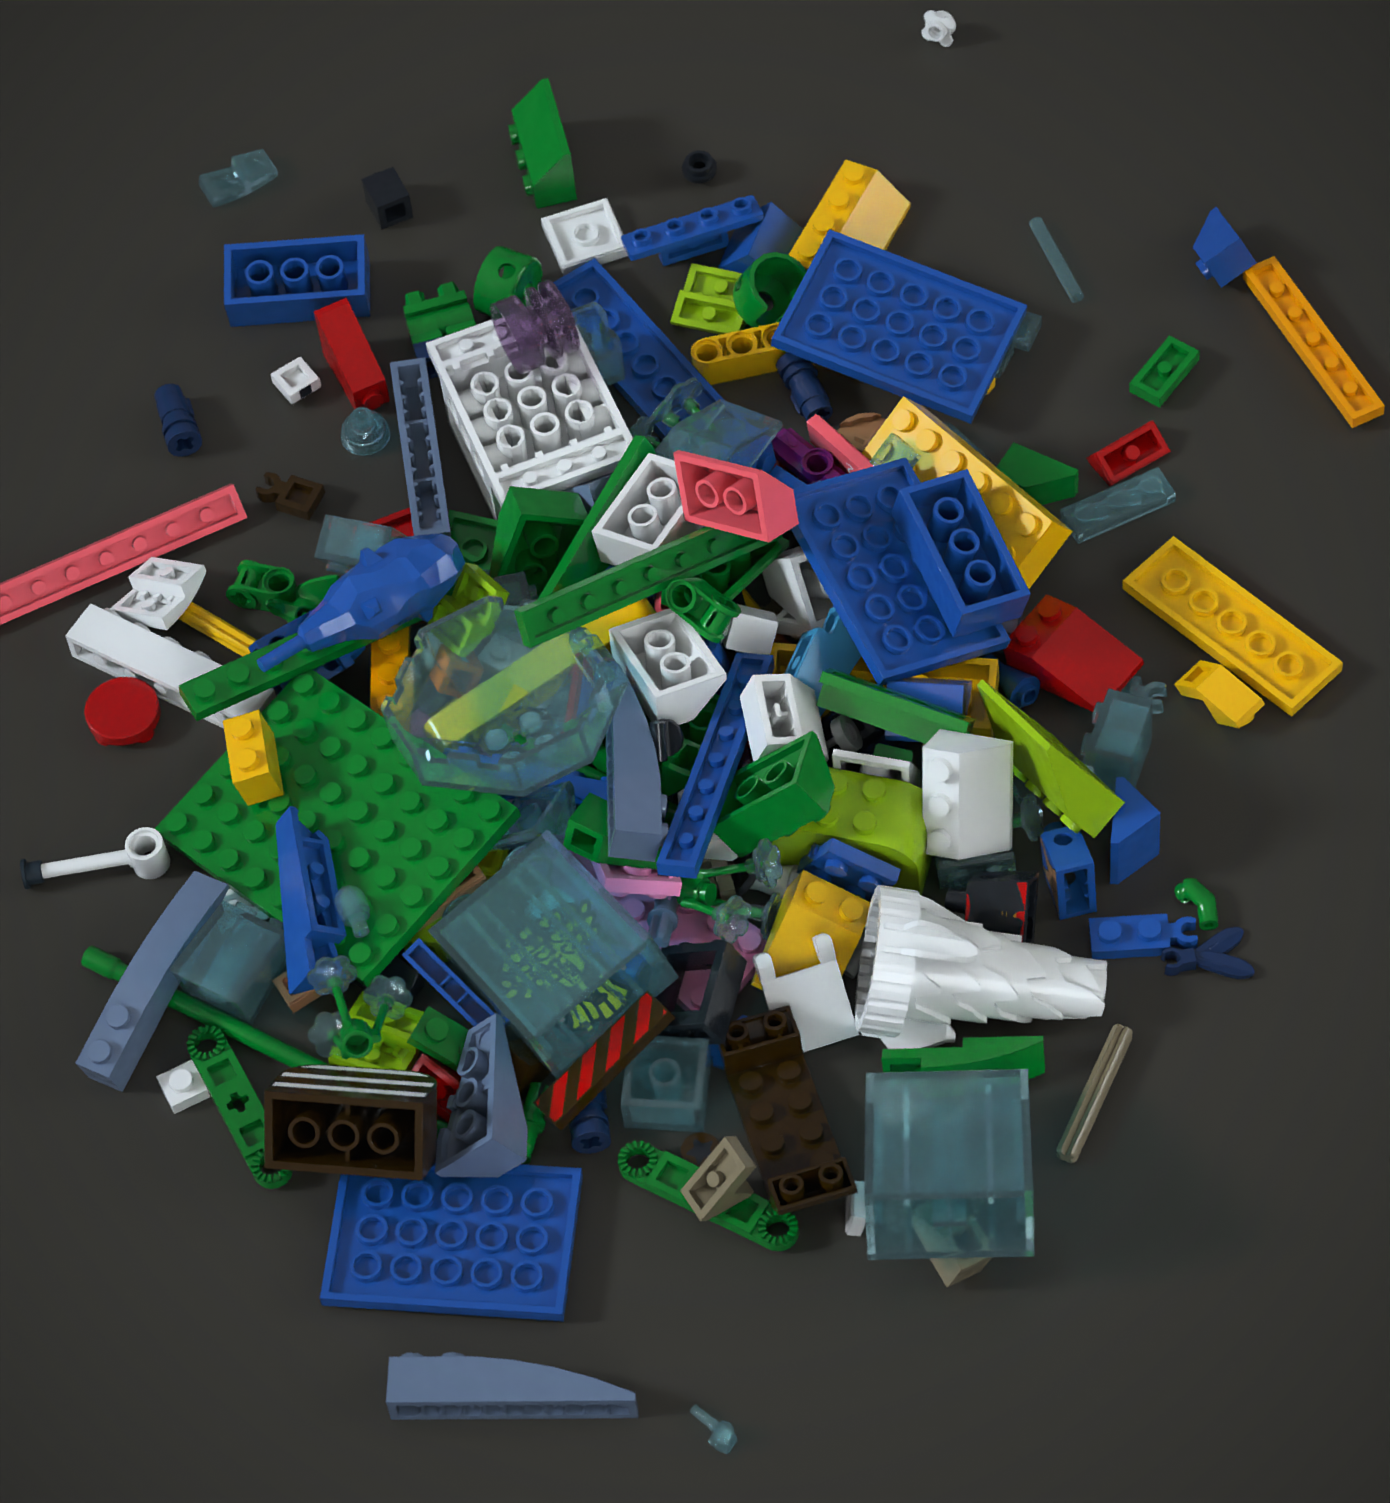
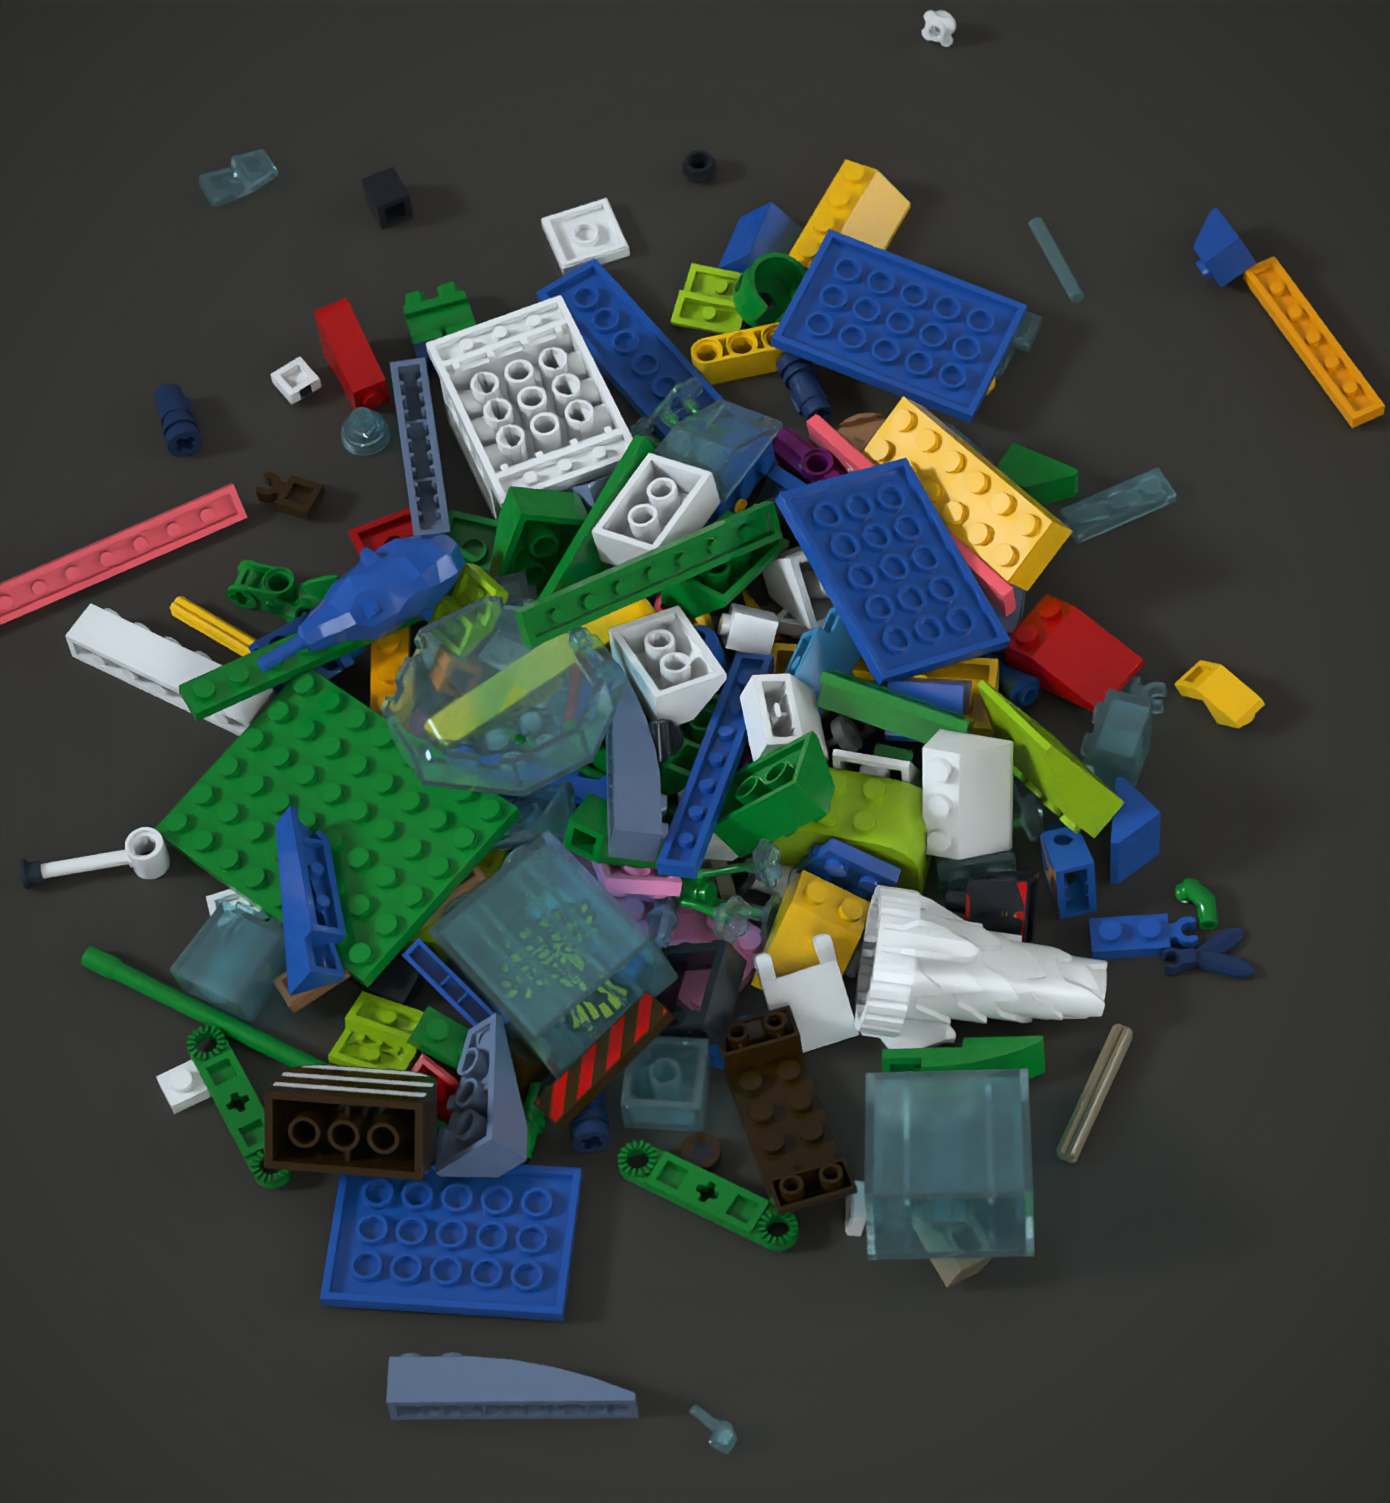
sand blue slope [75,871,230,1092] -> none
red tile [84,677,161,746] -> none
white slope [110,557,206,630] -> none
yellow brick [223,710,284,806] -> none
blue brick [224,234,371,327] -> none
clear light blue plant [307,955,413,1059] -> none
clear light blue slope [314,514,408,575] -> none
clear light blue cylinder [334,885,370,938] -> none
green piece [473,246,543,318] -> none
clear purple wheel [490,279,580,374] -> none
green slope [508,78,577,209] -> none
clear light blue brick [570,301,625,386] -> none
blue bracket [621,195,764,266] -> none
green piece [665,577,742,644] -> none
coral slope [673,450,799,543] -> none
dark tan slope [680,1136,757,1221] -> none
clear light blue tile [870,432,922,468] -> none
blue brick [891,469,1031,638] -> none
red slope [1086,420,1171,487] -> none
yellow plate [1122,536,1343,717] -> none
green plate [1129,335,1200,408] -> none

